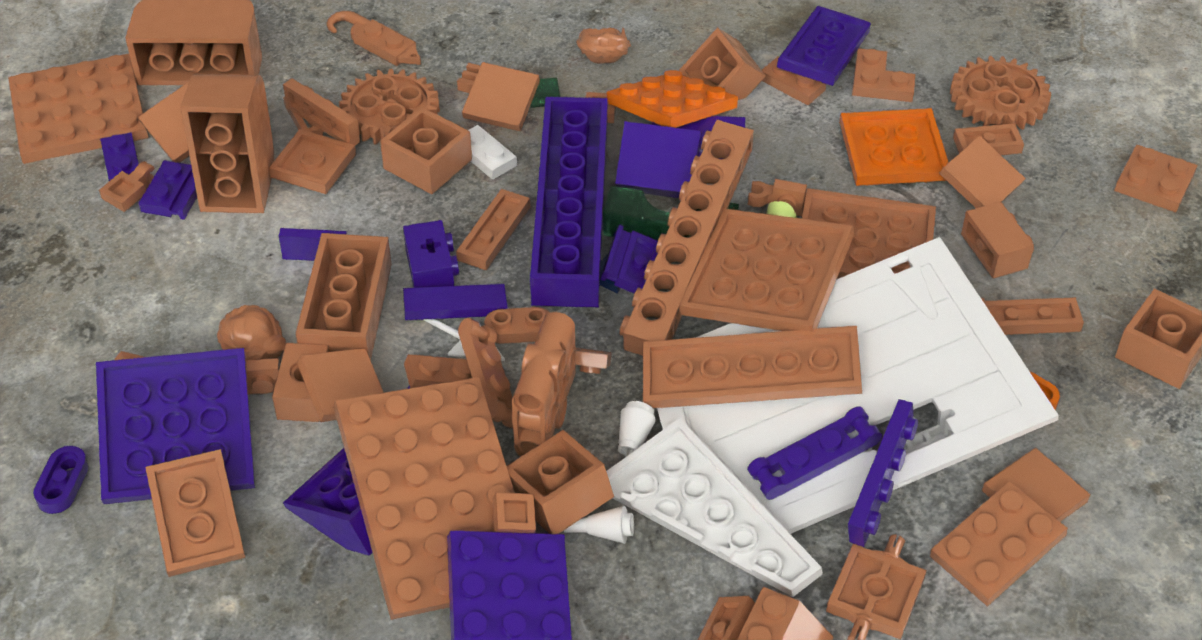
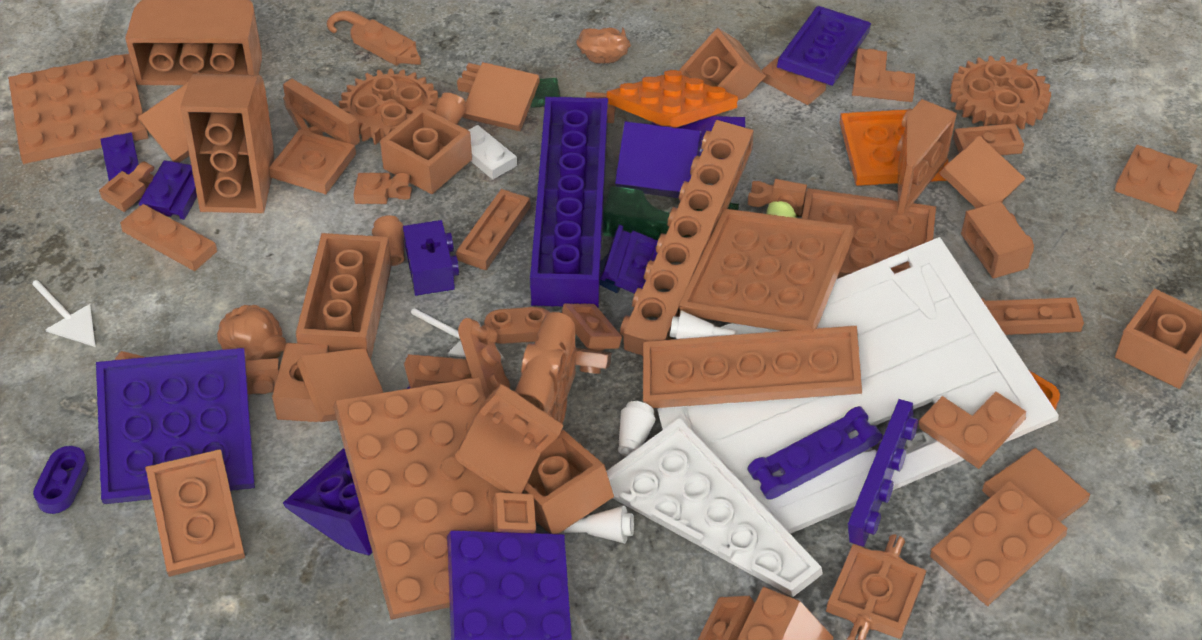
dark purple tile [278,228,347,261] -> none
dark purple tile [403,284,507,320] -> none
none -> white piece [33,280,96,347]
none -> nougat plate [120,204,217,271]
none -> nougat plate [353,173,412,204]
none -> nougat cone [372,215,405,266]
none -> nougat cone [435,92,466,125]
none -> nougat bracket [455,384,564,493]
none -> nougat plate [562,303,622,351]
none -> white cone [670,310,736,339]
none -> nougat slope [897,99,957,215]
none -> nougat plate [919,391,1026,469]

